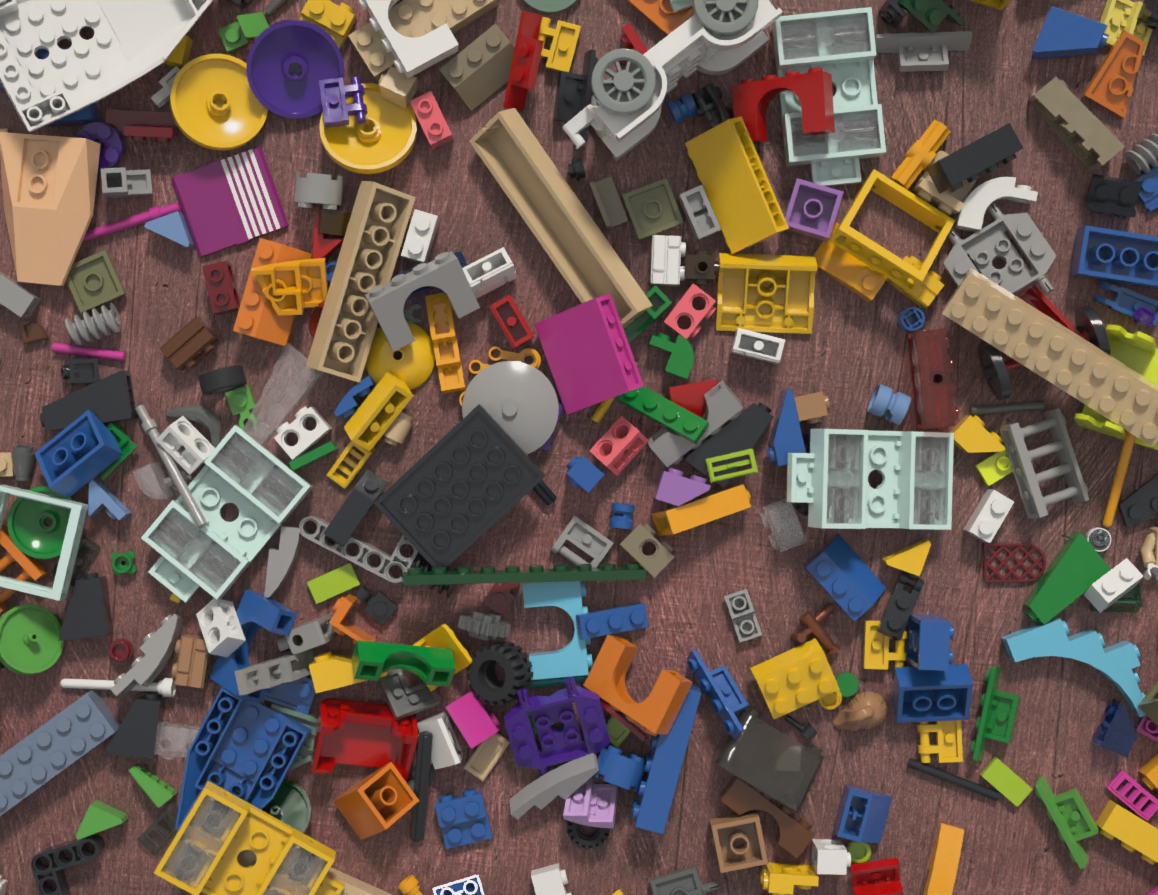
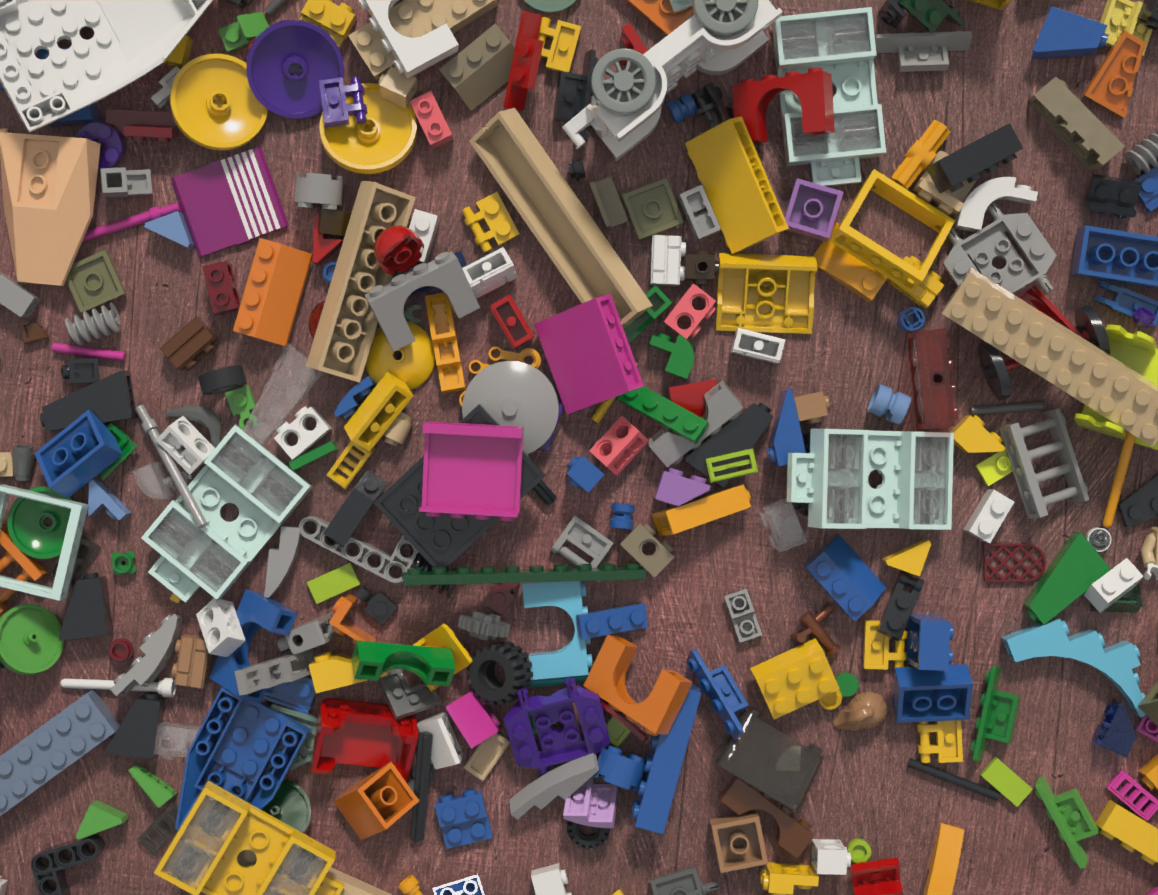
light orange slope [251,258,328,316] -> none
black hand [784,714,817,739] -> none
blue slope [833,784,892,843] -> none
none -> red cylinder [374,226,424,275]
none -> dark pink panel [419,421,524,521]
none -> yellow plate [461,192,520,253]

